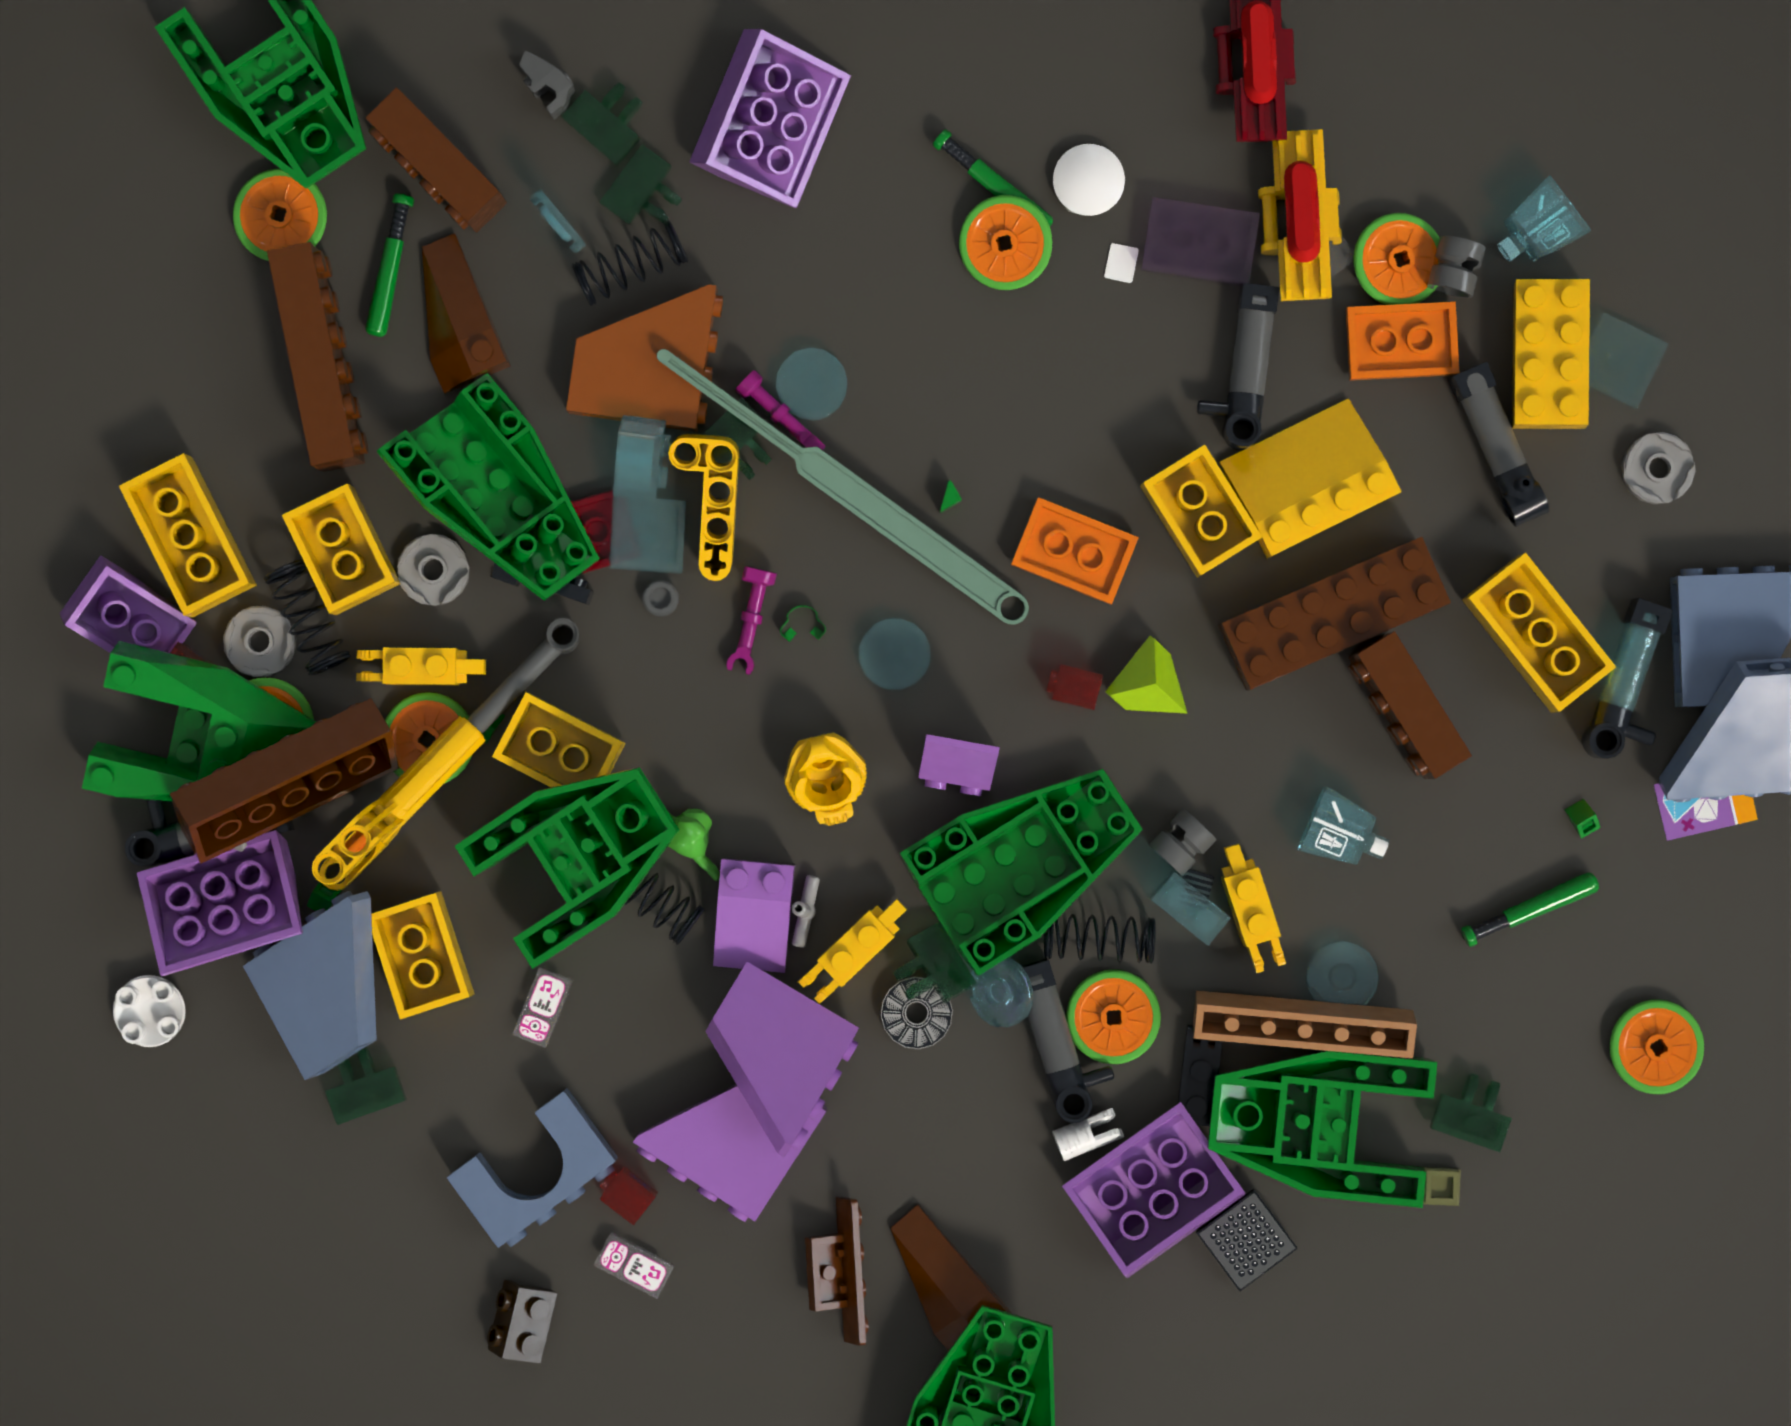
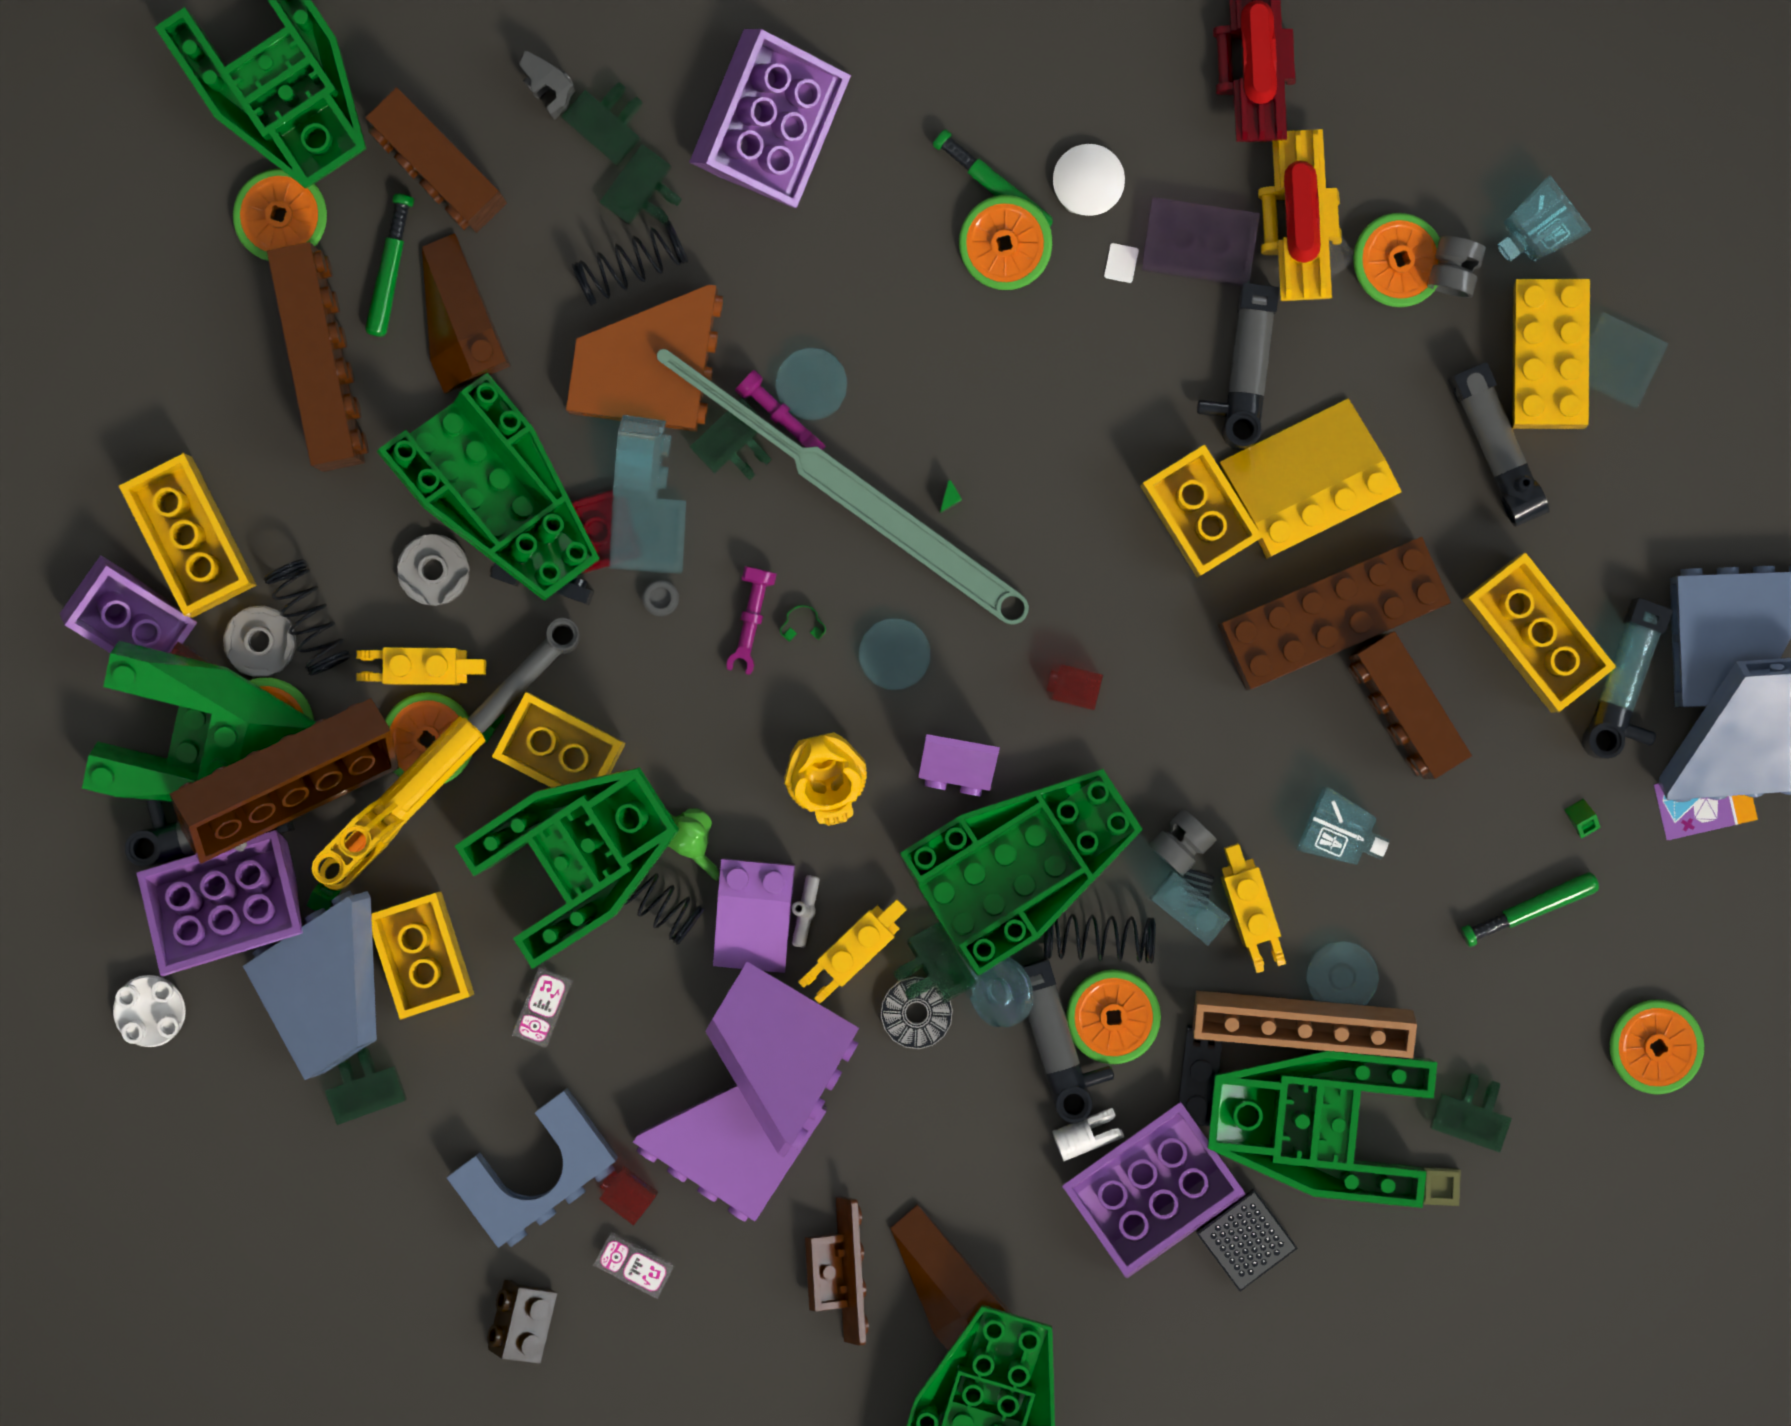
yellow brick [282,483,400,615] -> none
clear light blue tile [530,189,586,253] -> none
yellow beam [668,434,739,581] -> none
orange plate [1011,497,1139,605] -> none
lime slope [1105,636,1188,714] -> none
orange plate [1346,301,1459,381] -> none
light grey tile [1621,432,1696,505] -> none

